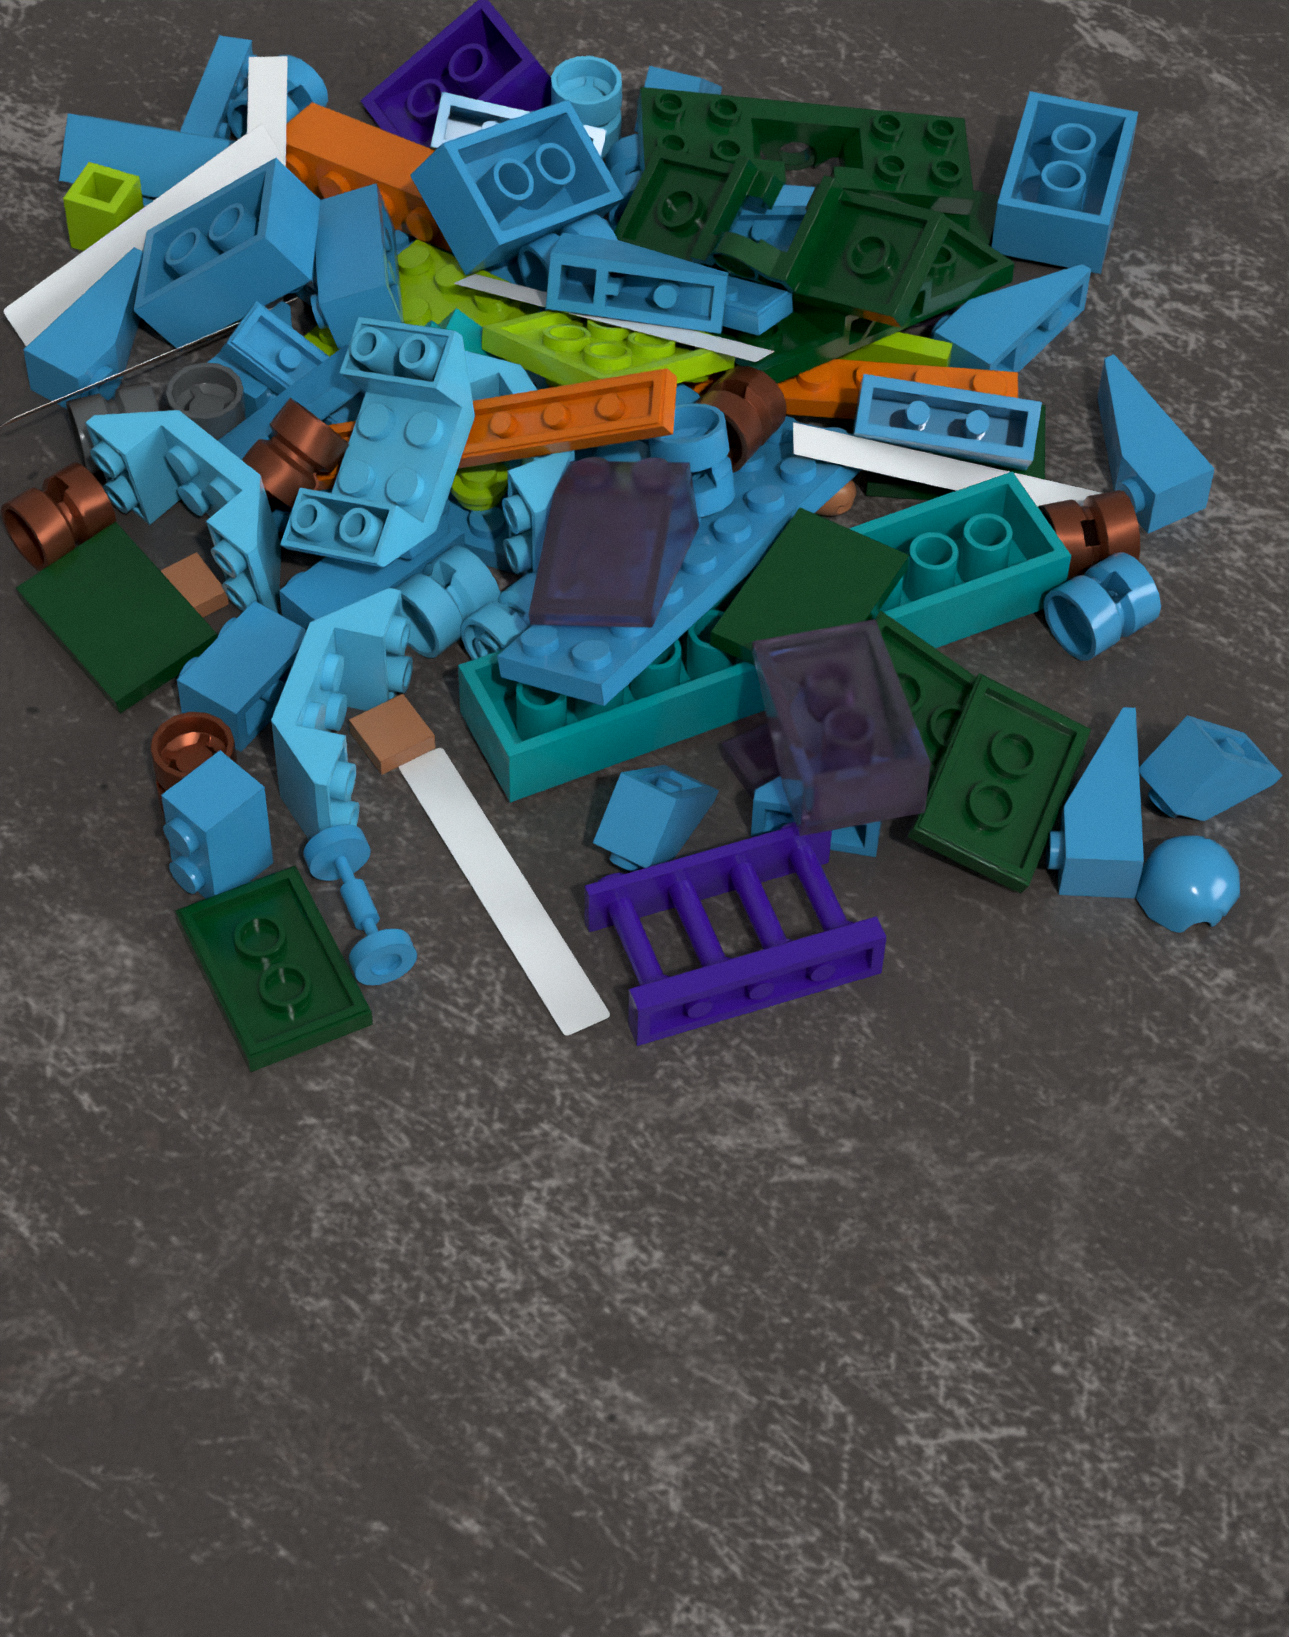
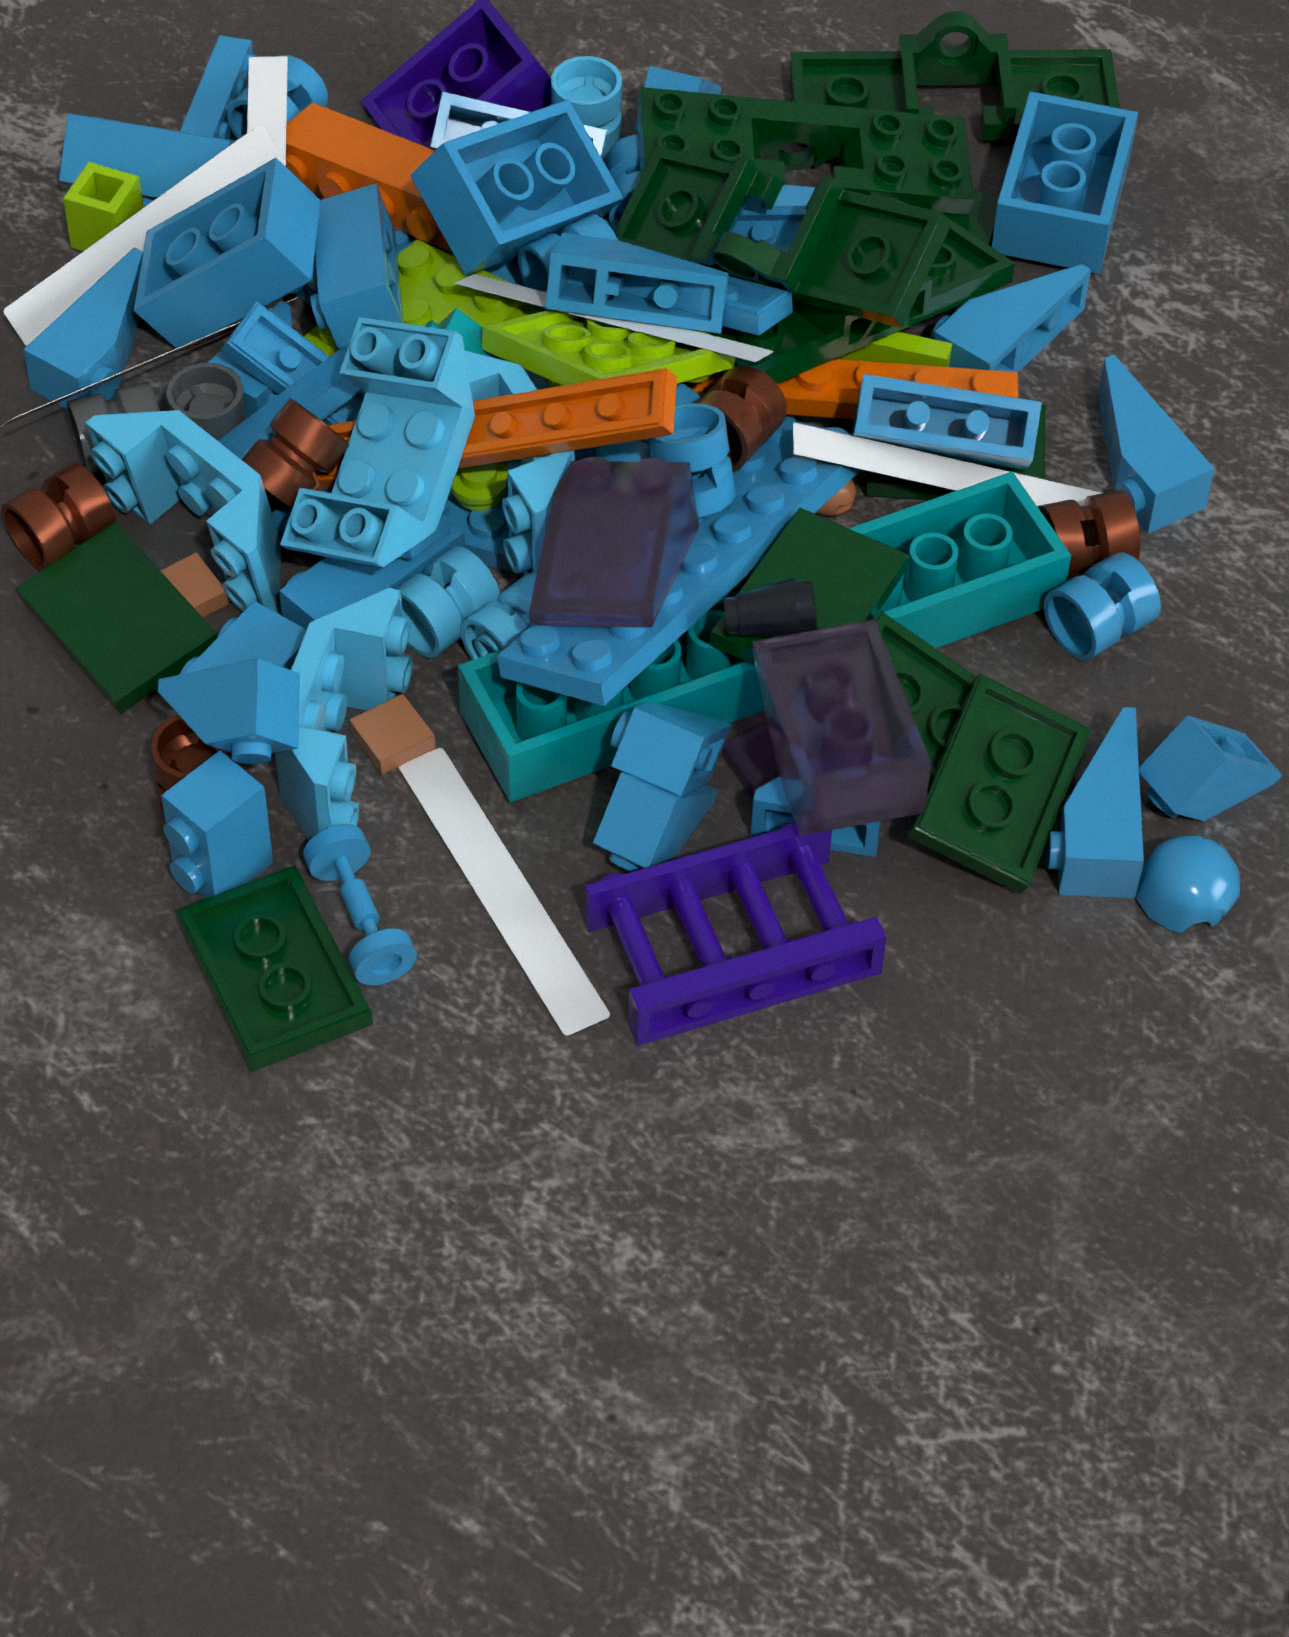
none -> dark azure slope [158,658,300,764]
none -> dark azure slope [610,701,732,797]
none -> black cone [724,576,818,639]
none -> dark green plate [789,11,1121,141]

